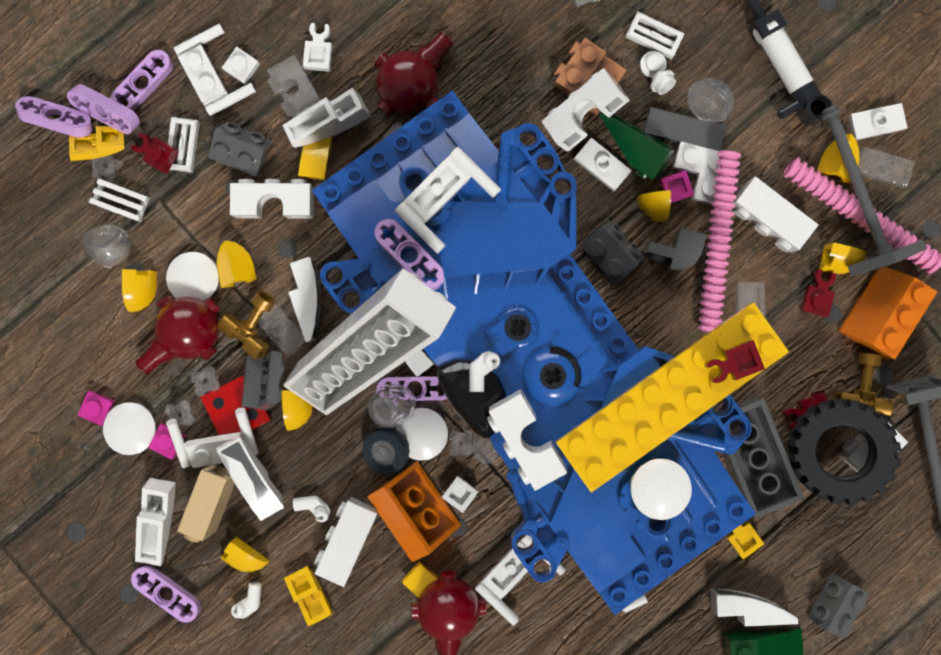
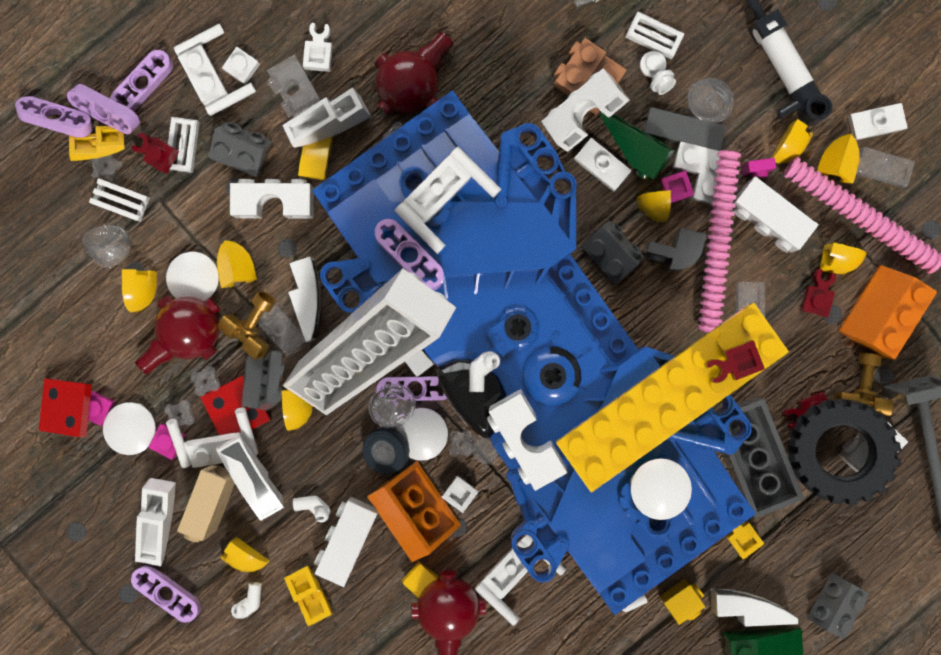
dark grey tile [821,105,927,277] -> none
none -> red tile [38,379,92,437]
none -> yellow brick [659,579,705,625]
none -> dark pink plate [741,158,776,179]
none -> yellow brick [771,119,813,164]

